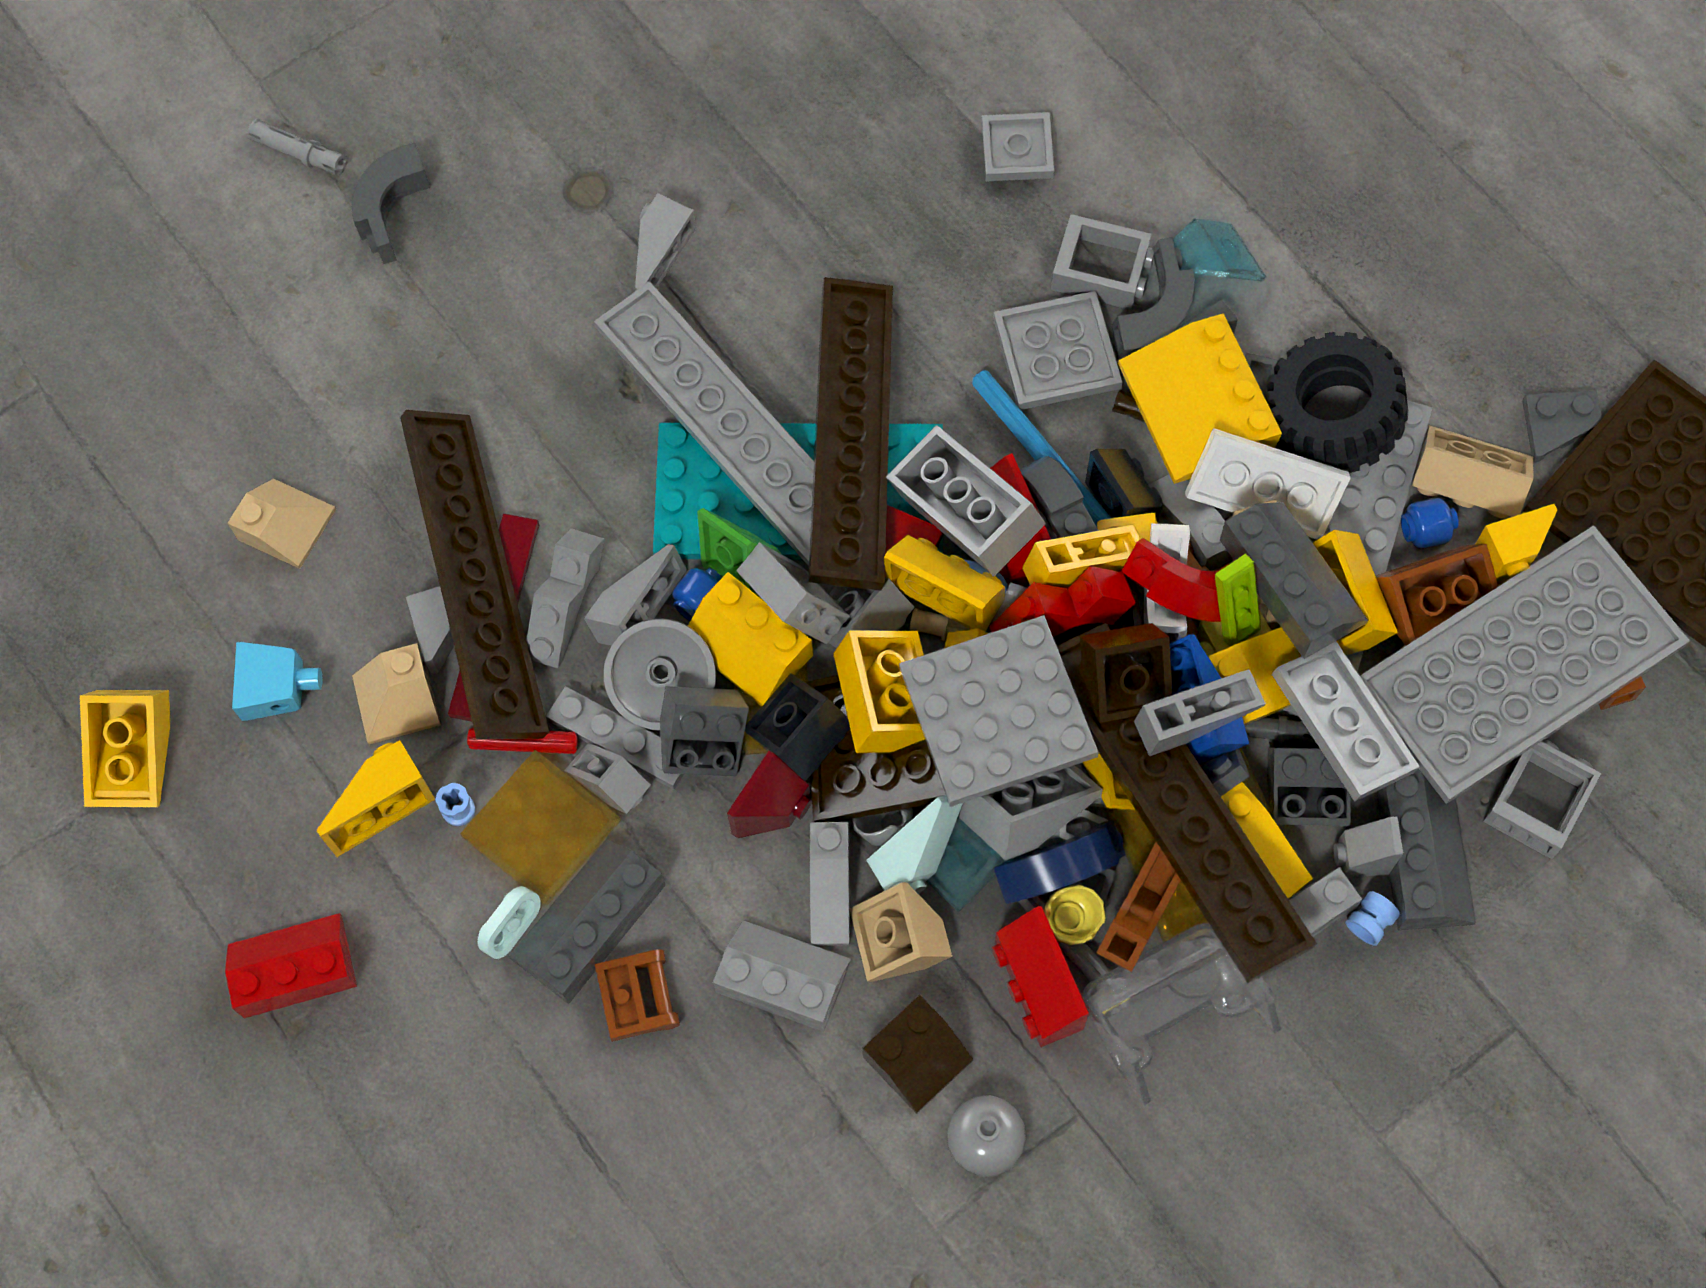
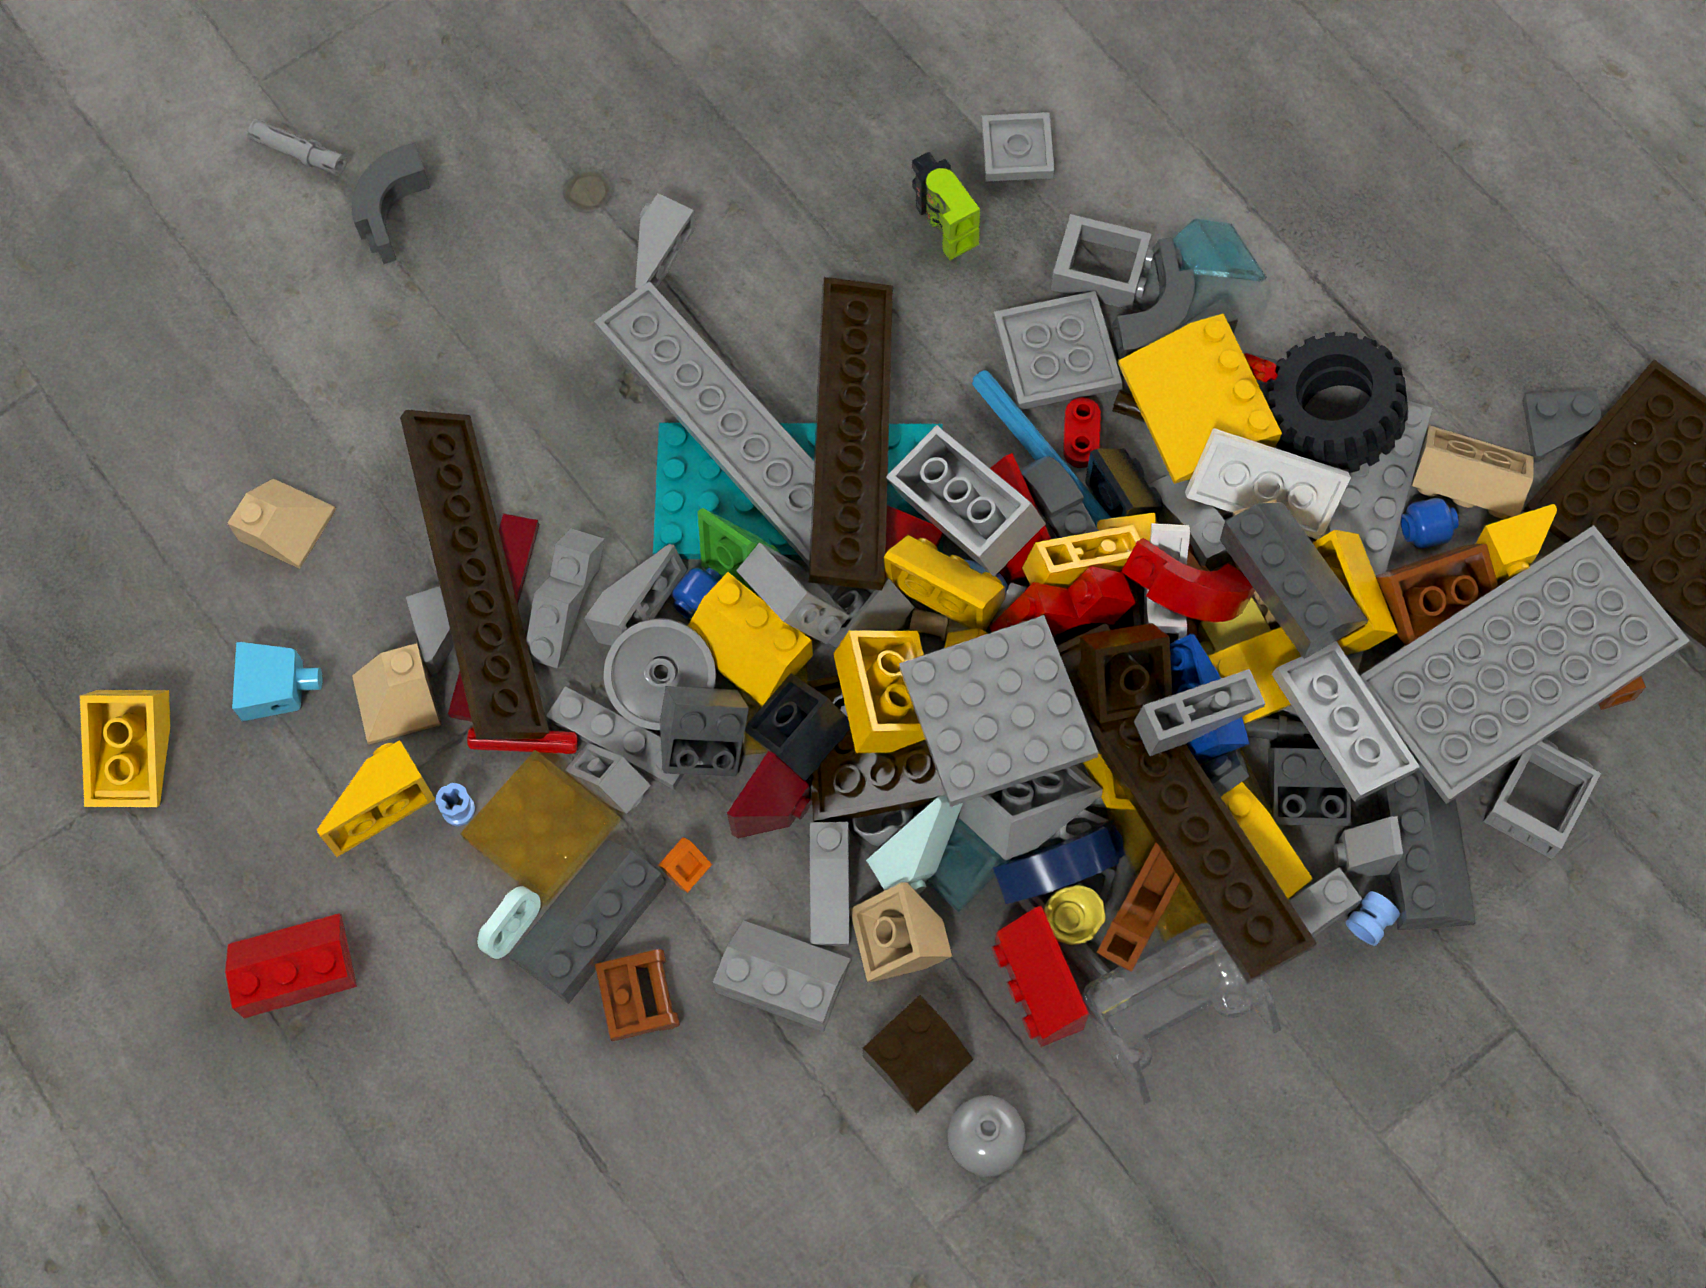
lime tile [1215,554,1261,647] -> none
none -> orange plate [658,837,712,893]
none -> lime hips [912,152,980,260]
none -> red plate [1063,398,1101,468]
none -> red axle [1244,353,1278,383]

